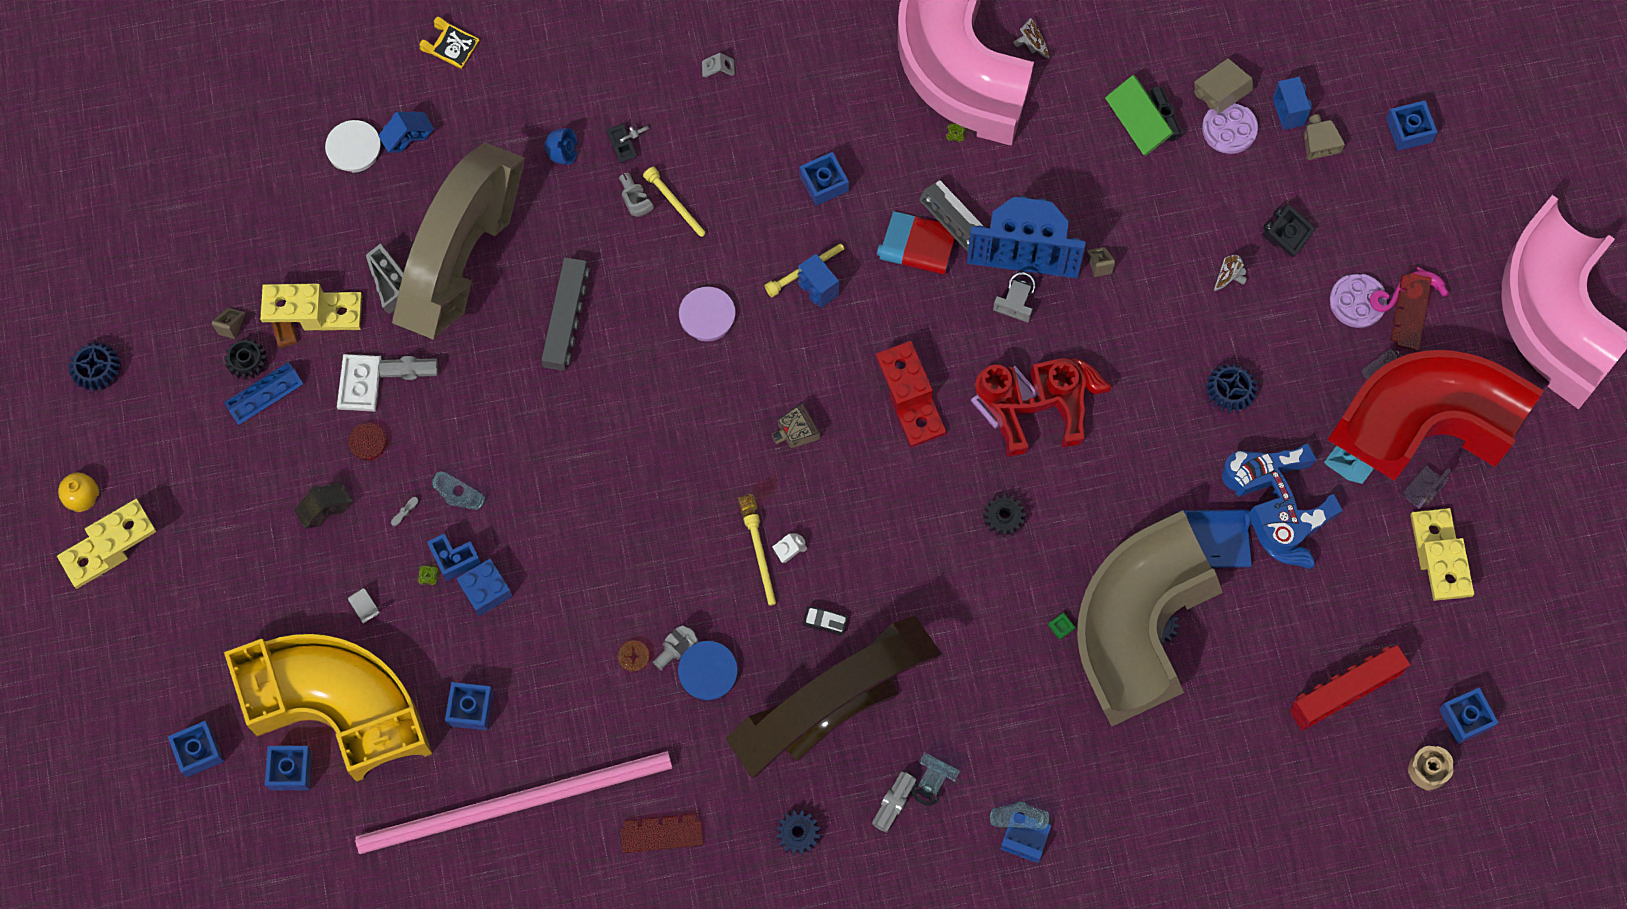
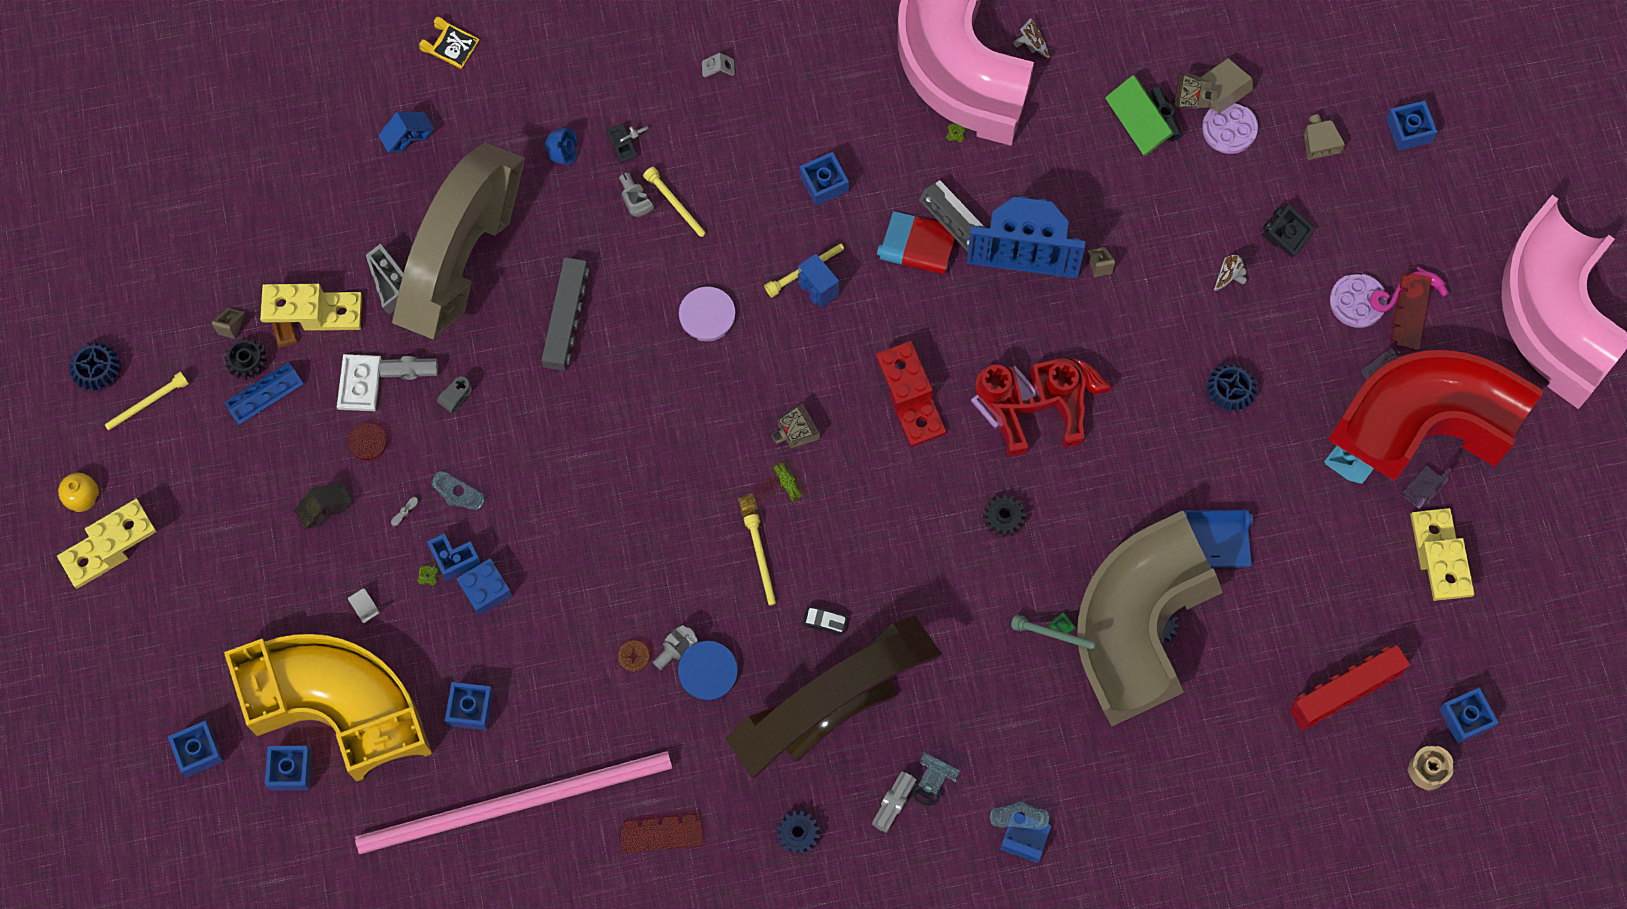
white tile [325,120,381,173] -> none
white bracket [773,534,807,563] -> none
light grey piece [993,272,1036,322] -> none
animal [1222,443,1342,569] -> none
blue brick [1272,77,1312,130] -> none
none -> light yellow piece [105,371,189,430]
none -> dark grey piece [437,376,472,414]
none -> clear neon green pin [773,462,802,501]
none -> sand green piece [1011,614,1096,649]
none -> dark tan torso [1174,73,1218,109]

